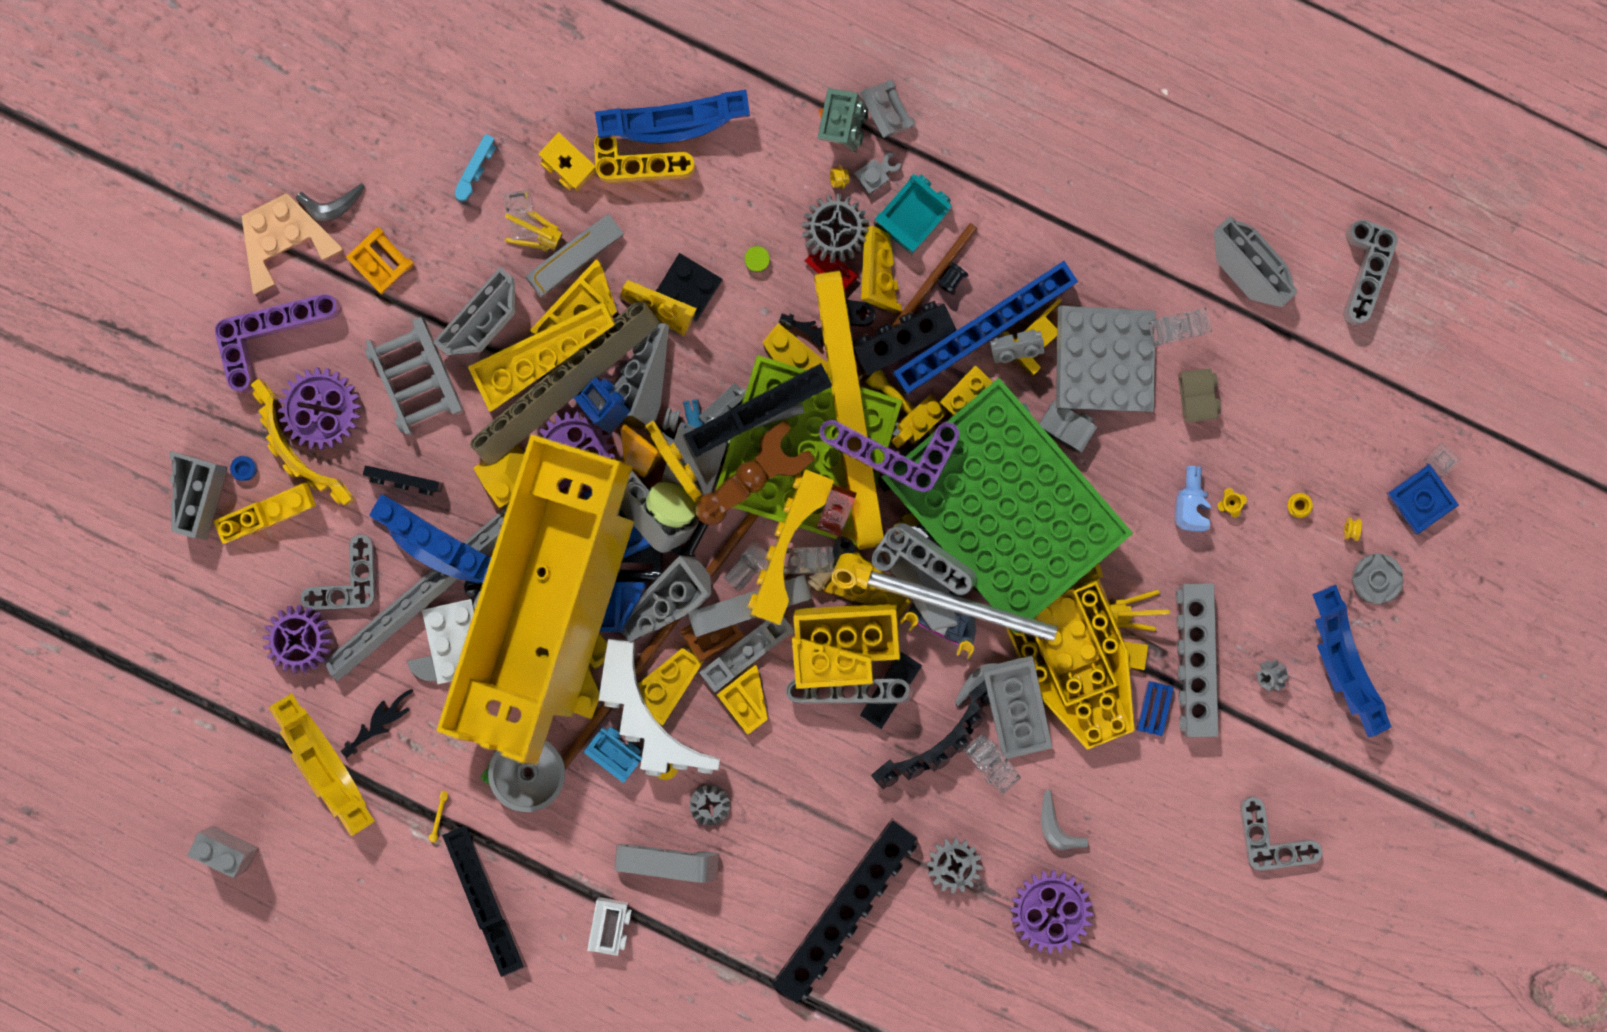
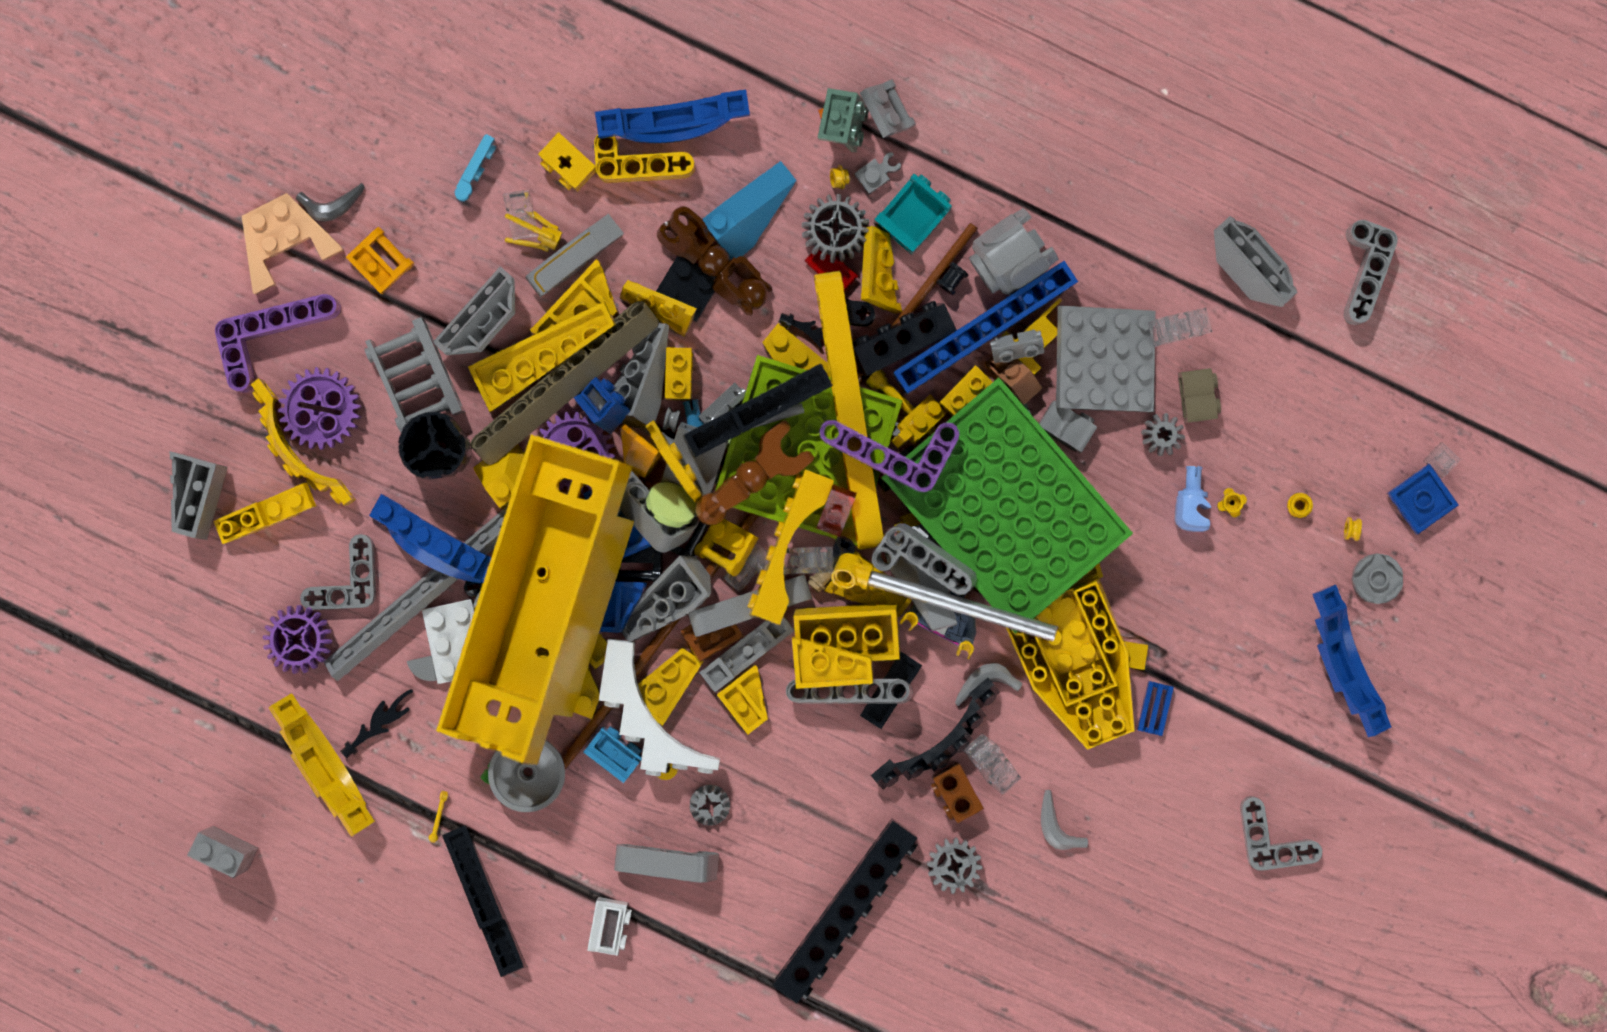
blue tile [230,456,257,481] -> none
black plate [363,465,443,496] -> none
lime tile [744,246,770,272] -> none
light grey plate [982,656,1053,760] -> none
medium lavender gear [1010,869,1093,954] -> none
yellow plant [1110,590,1170,631] -> none
light grey brick [1176,583,1218,737] -> none
light grey gear [1256,659,1290,692] -> none
none -> black piece [398,412,472,479]
none -> reddish brown piece [657,206,773,316]
none -> yellow brick [665,347,693,401]
none -> yellow plate [694,519,759,576]
none -> dark azure wedge [703,161,797,260]
none -> dark orange brick [930,762,984,824]
none -> light grey piece [969,208,1059,295]
none -> nougat slope [985,356,1042,405]
none -> light grey gear [1141,413,1185,456]

